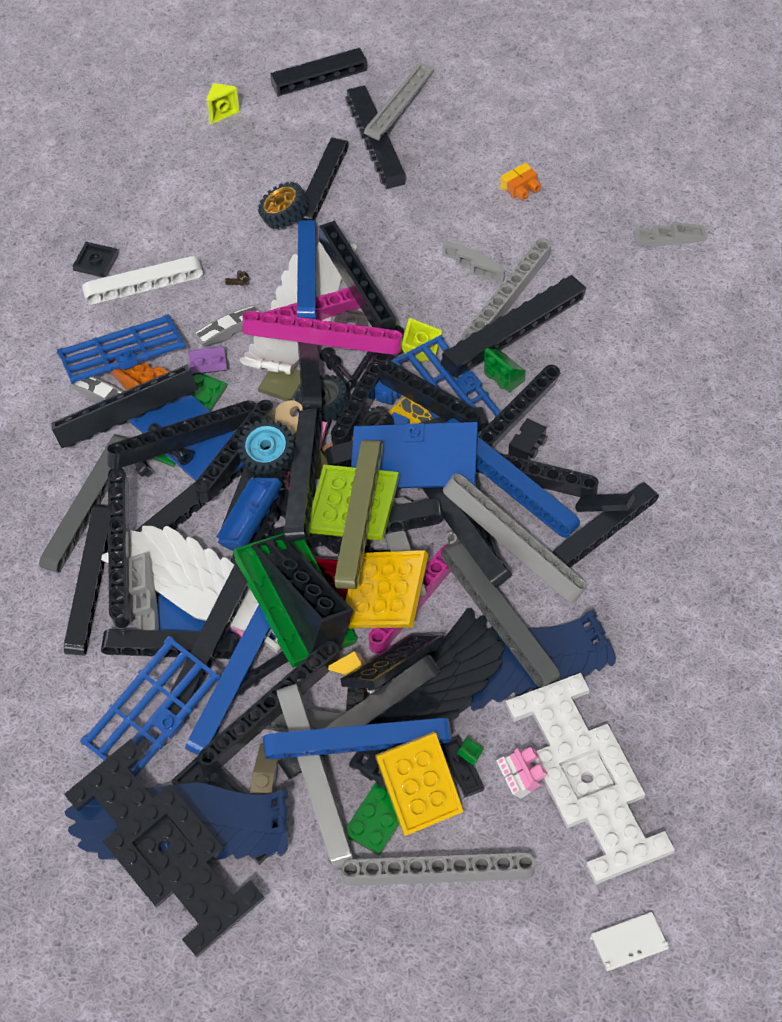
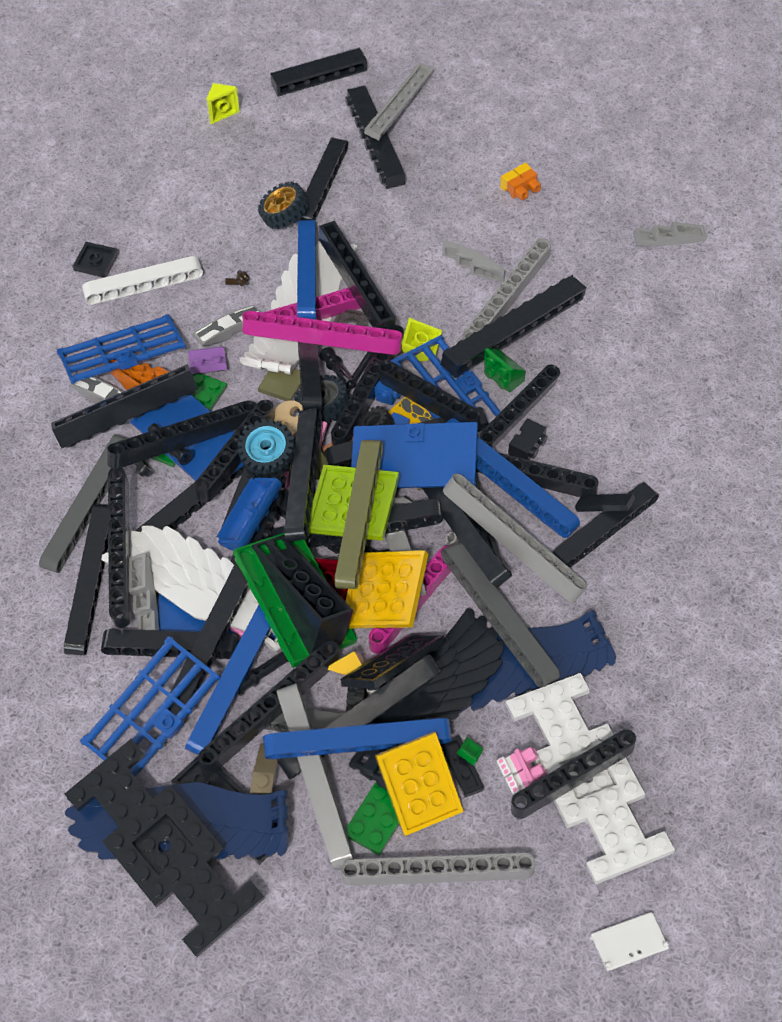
none -> black beam [511,729,636,819]

